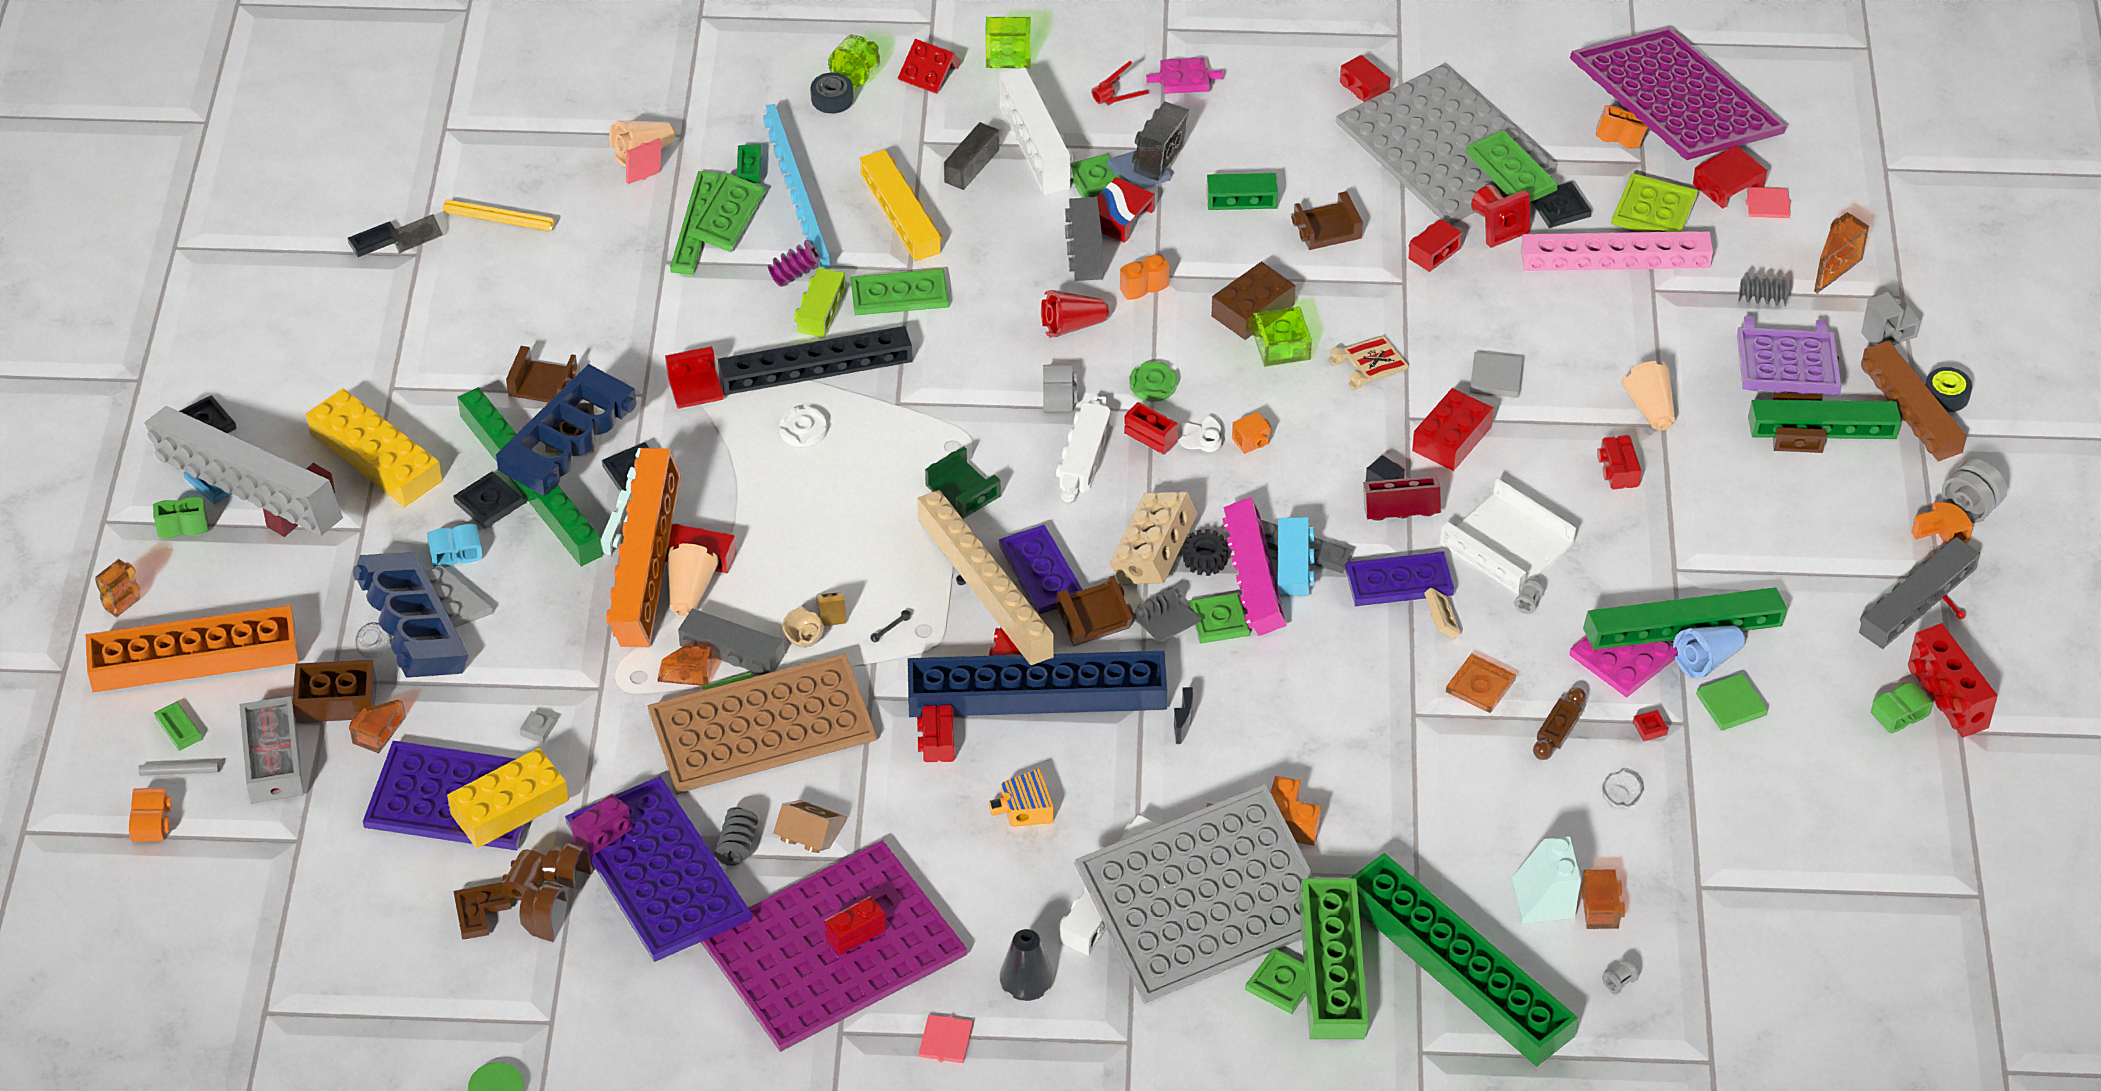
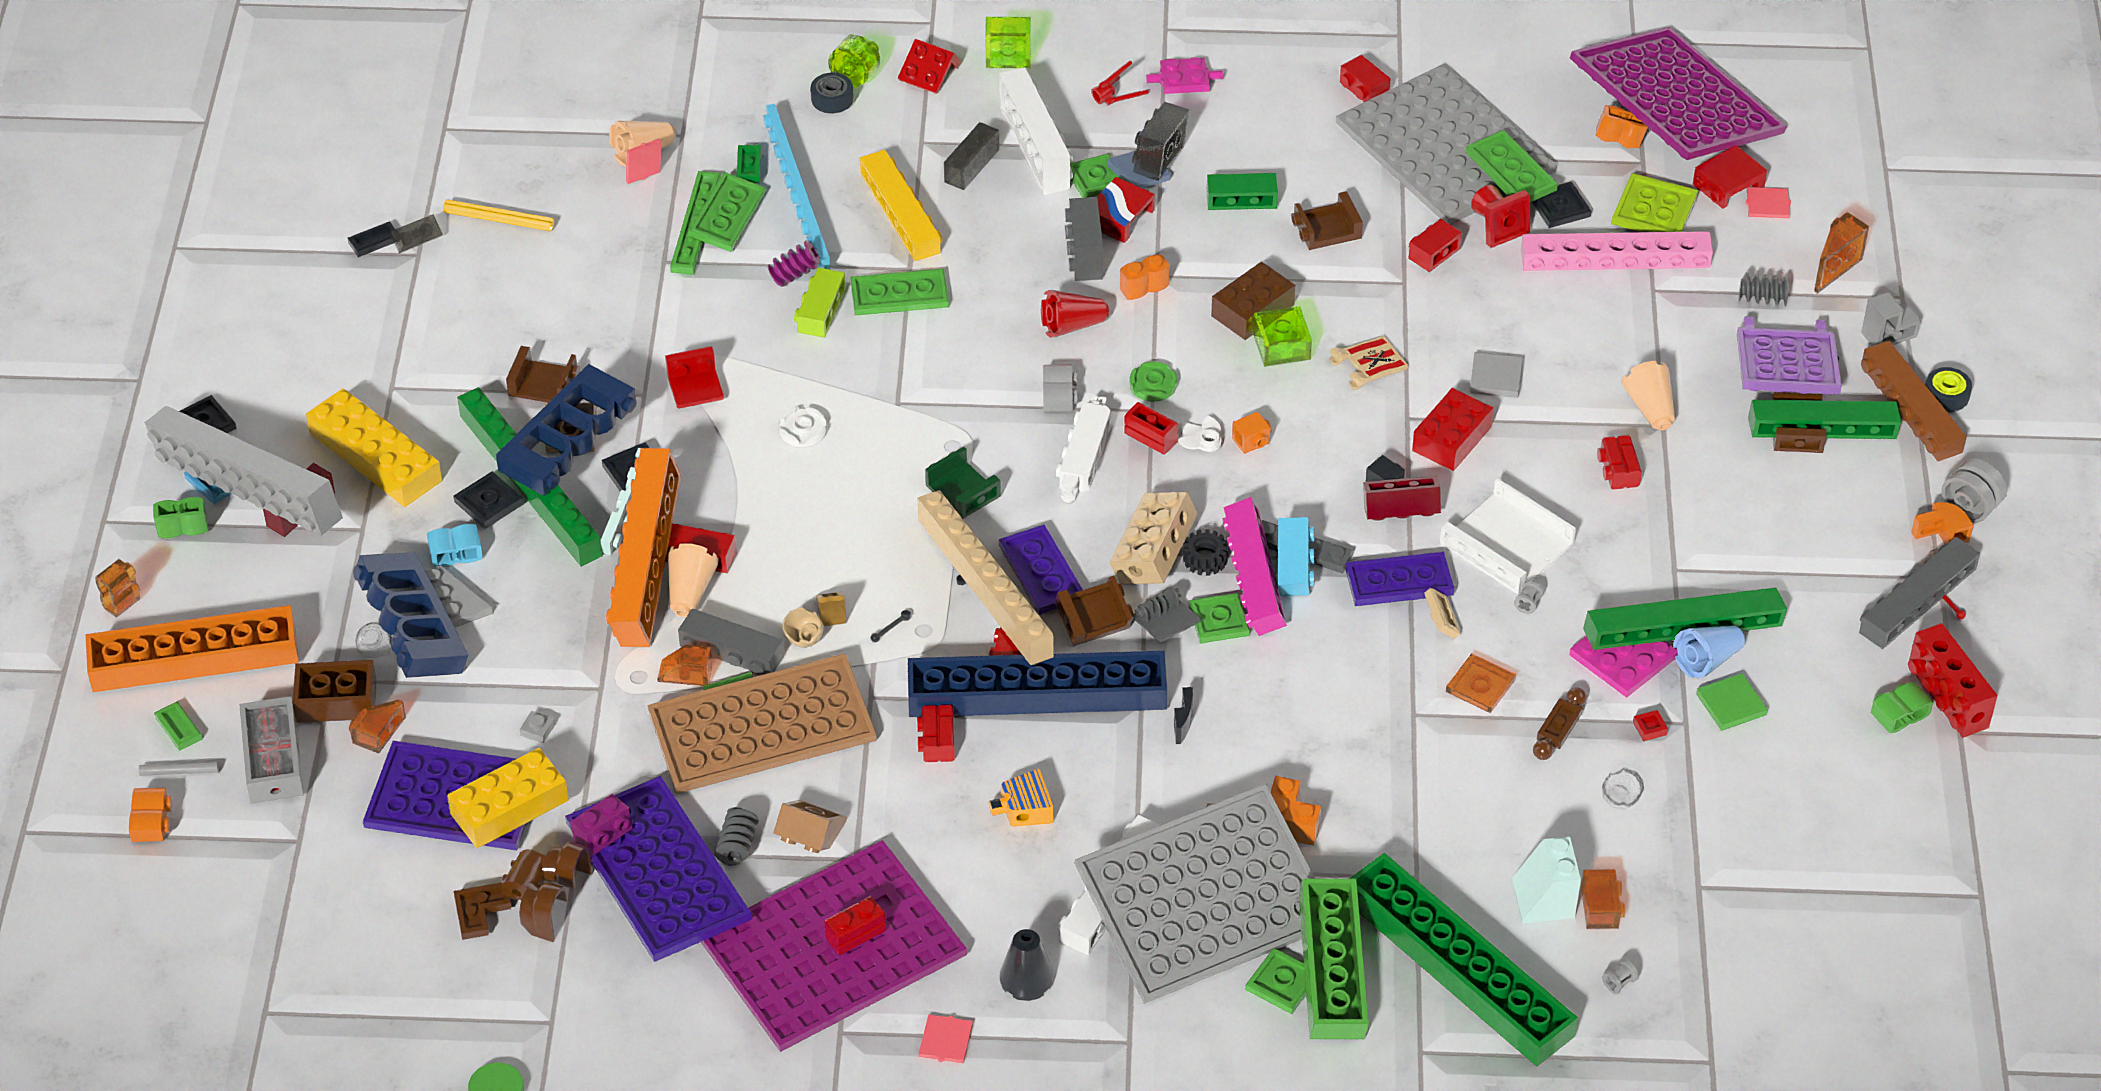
black brick [718,326,912,395] -> none

